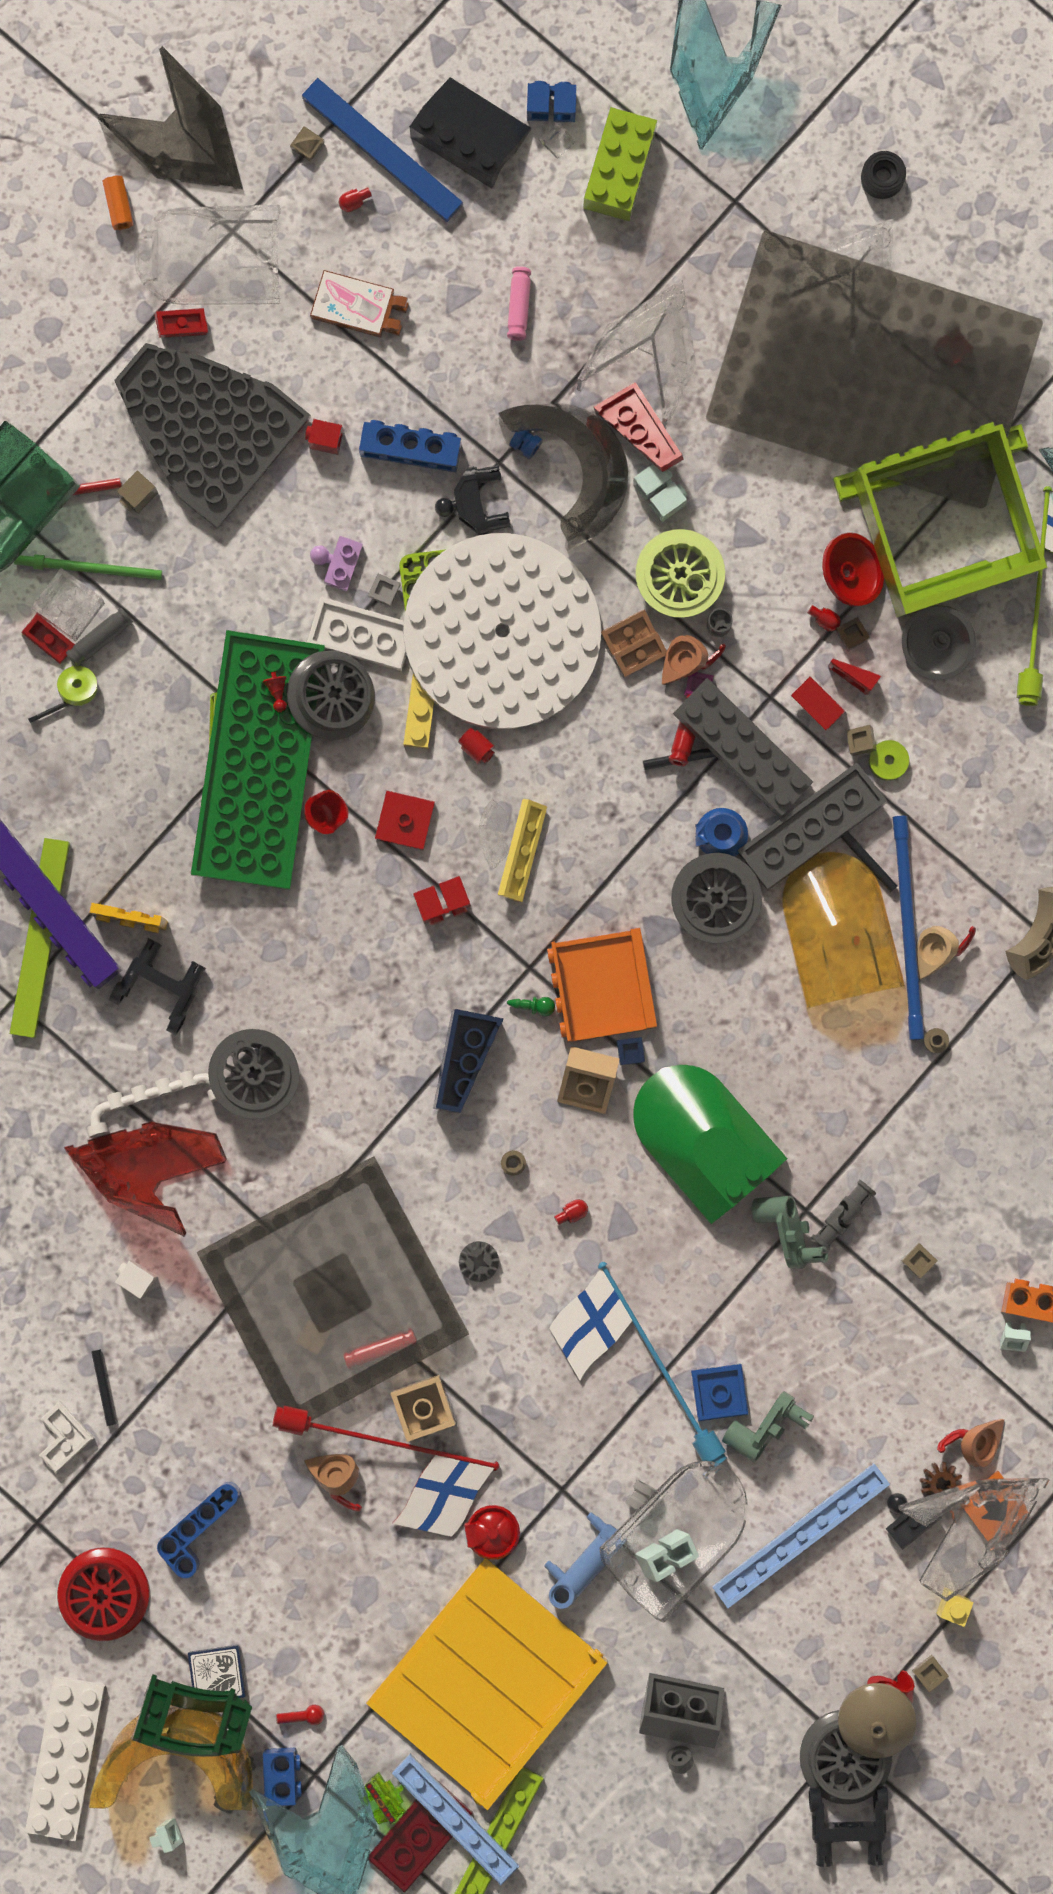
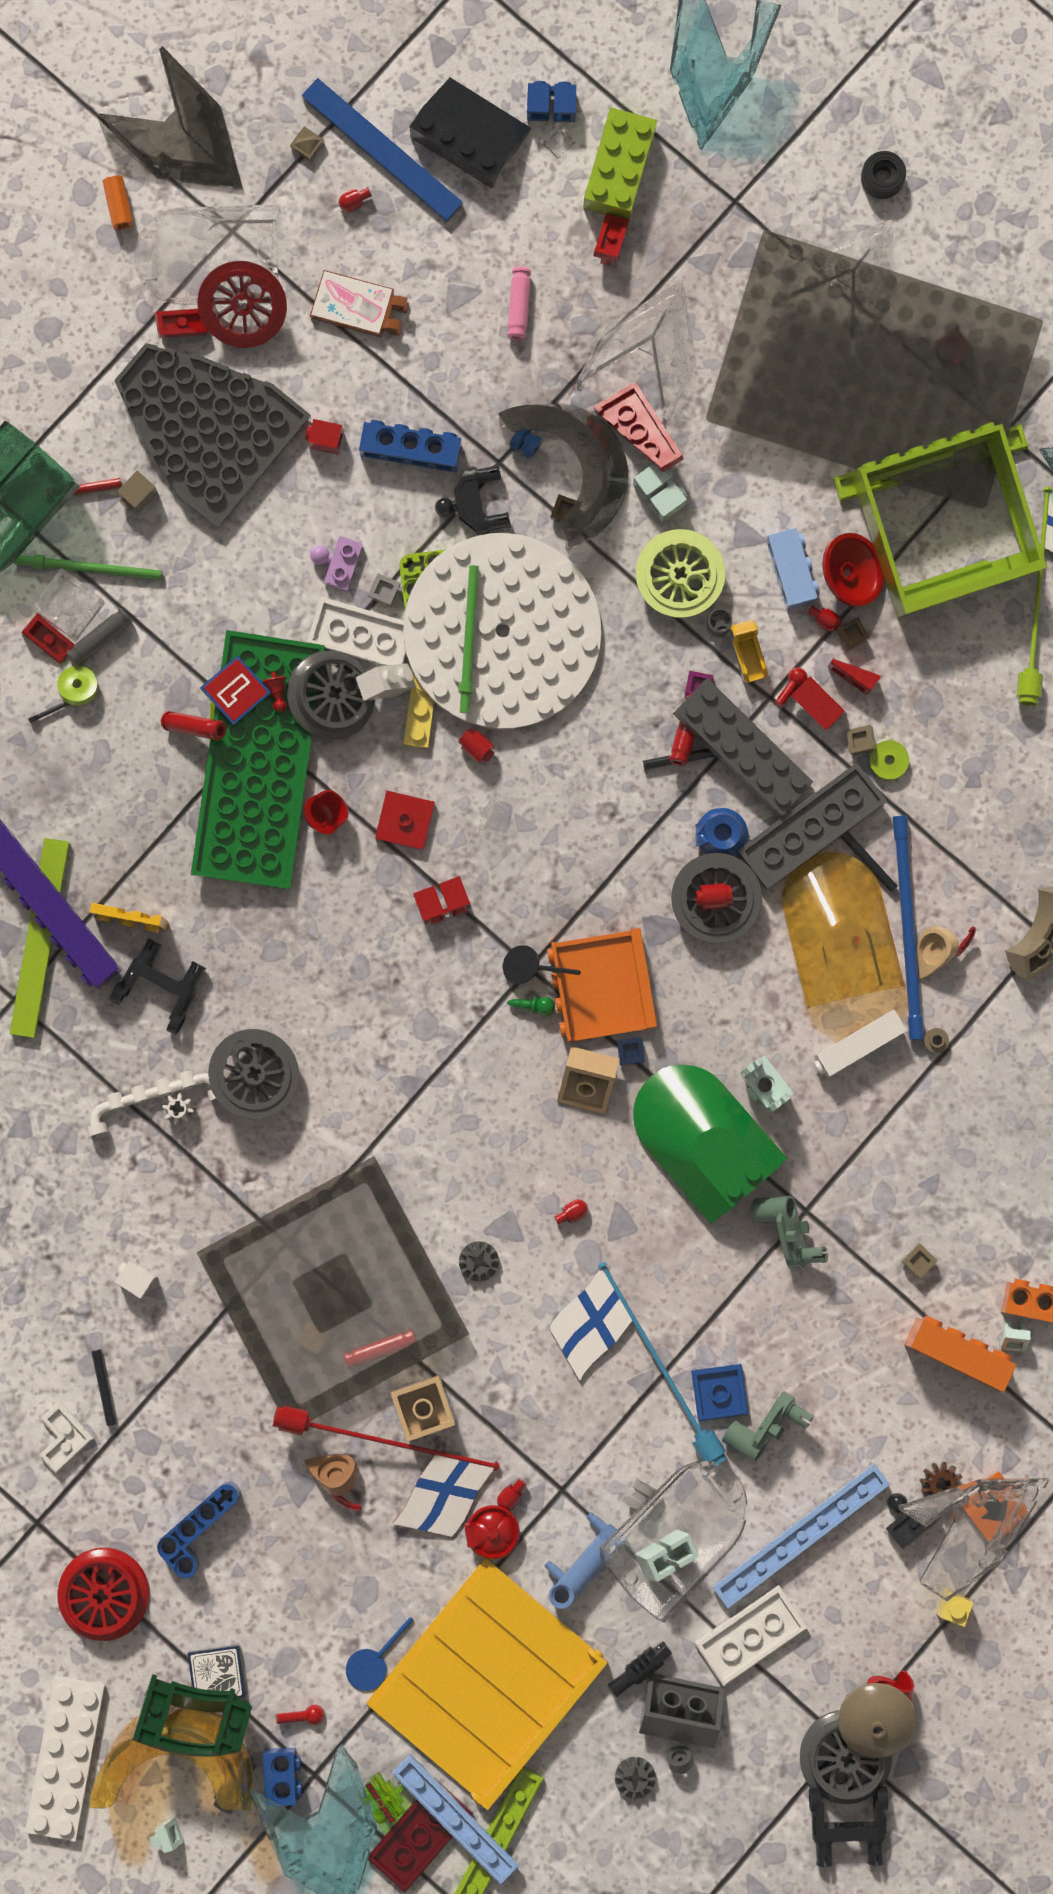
clear red windscreen [64,1121,227,1237] -> none
dark blue wedge [433,1009,504,1113] -> none
light yellow plate [498,799,547,902] -> none
dark tan plate [501,1150,526,1176] -> none
medium nougat slope [601,609,667,677] -> none
nougat piece [662,635,726,685] -> none
dark grey piece [811,1180,876,1251] -> none
dark grey dish [902,605,976,680] -> none
dark tan plate [912,1655,949,1693] -> none
nougat piece [937,1419,1004,1467] -> none
none -> red axle [160,711,226,741]
none -> white gear [162,1093,195,1125]
none -> red piece [197,261,287,348]
none -> red tile [200,655,271,726]
none -> blue piece [346,1617,413,1691]
none -> white brick [356,663,416,701]
none -> bright green bar [458,565,479,714]
none -> red cylinder [497,1478,527,1511]
none -> black piece [502,945,581,984]
none -> dark brown plate [550,494,582,527]
none -> red hinge [593,213,630,266]
none -> black hinge [608,1641,672,1698]
none -> dark grey gear [615,1757,656,1800]
none -> white tile [694,1585,808,1686]
none -> red brick [695,883,733,910]
none -> yellow animal [730,620,768,683]
none -> light aqua piece [740,1055,794,1113]
none -> light blue brick [766,528,820,611]
none -> red bar [774,667,808,708]
none -> white brick [814,1009,907,1077]
none -> orange brick [904,1315,1017,1392]

